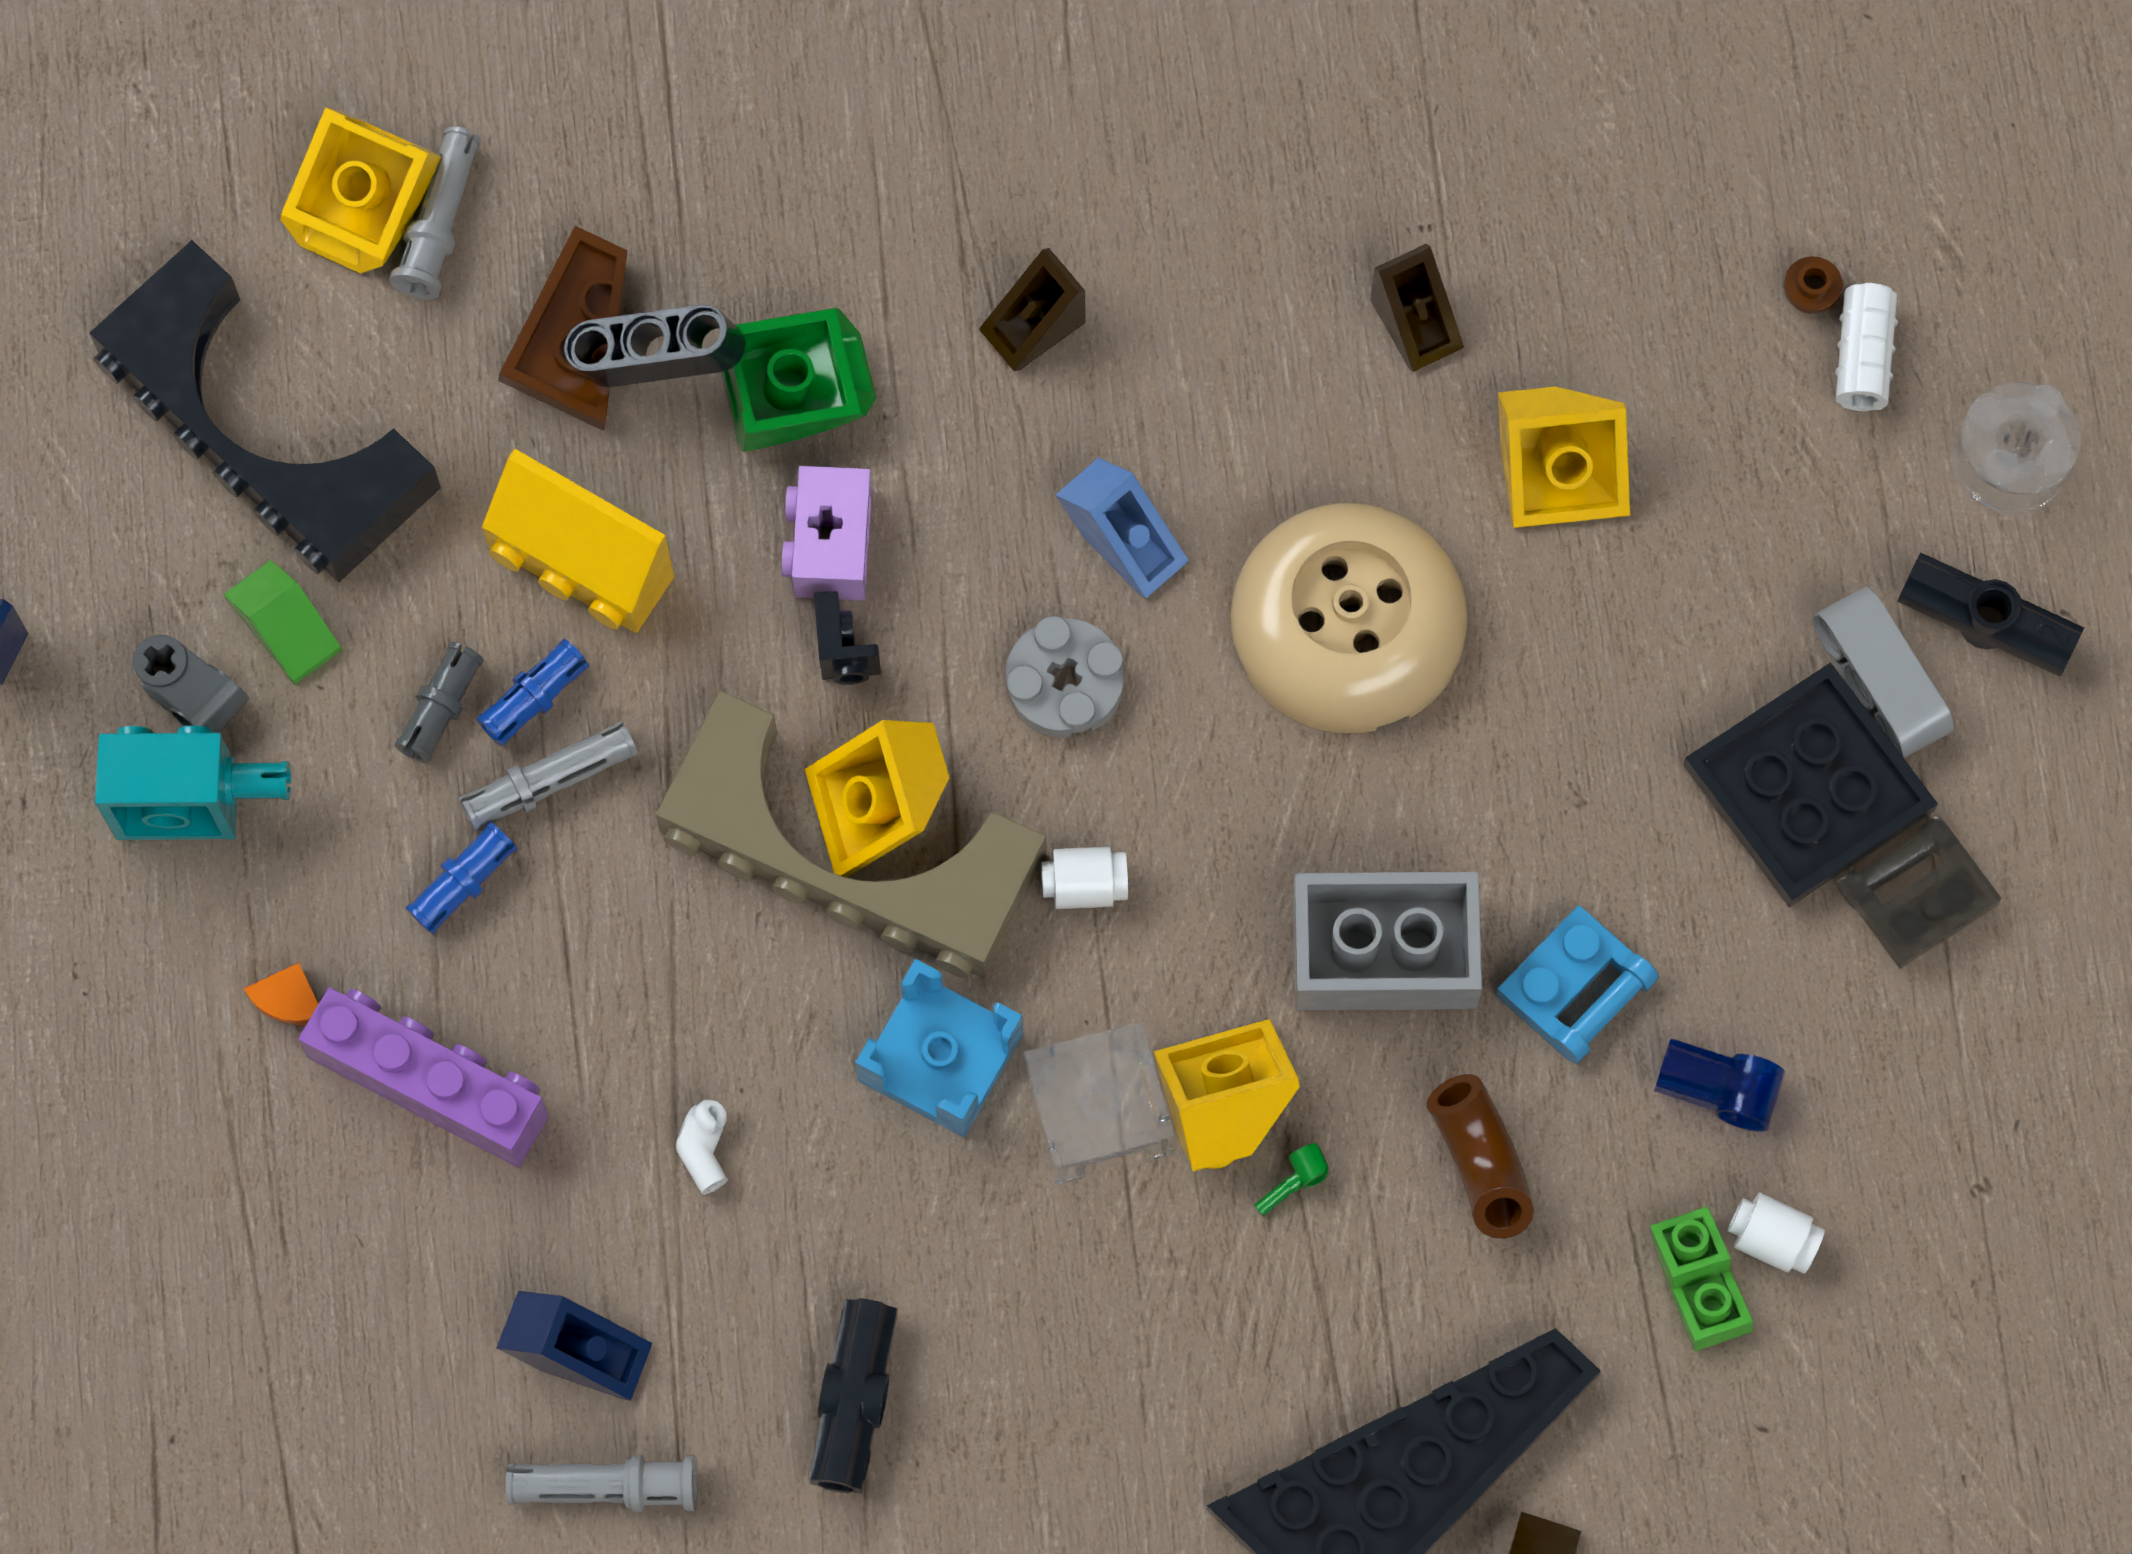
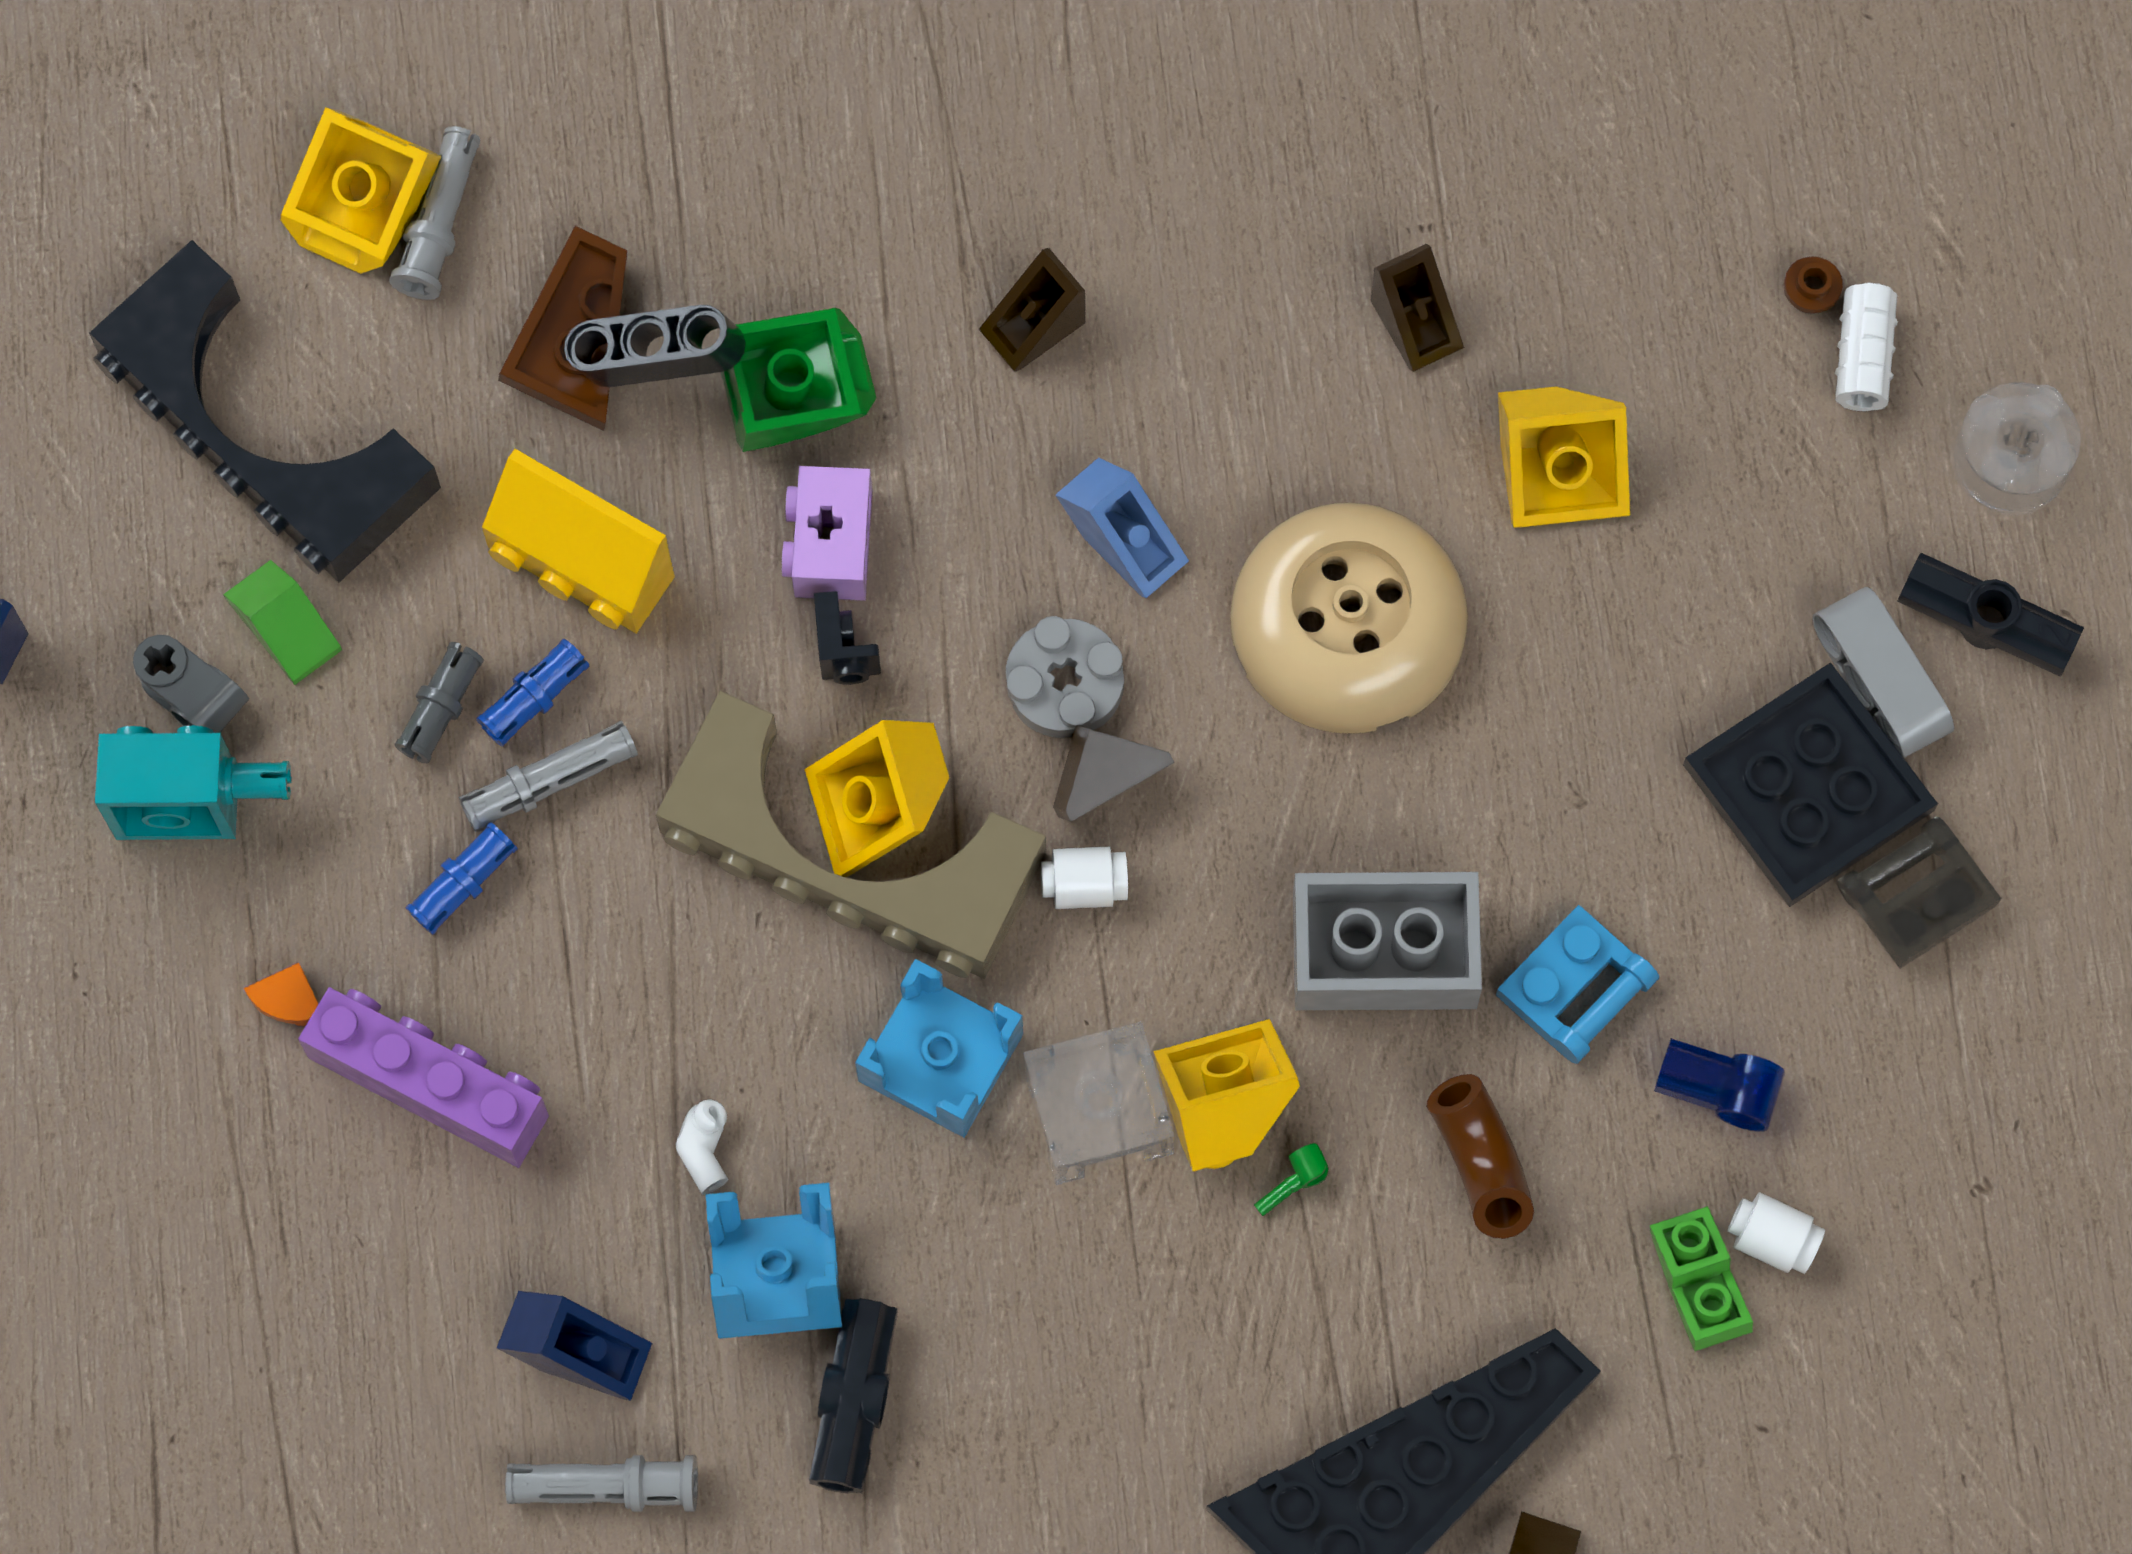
none -> dark azure panel [706,1183,842,1339]
none -> slope [1053,726,1175,822]

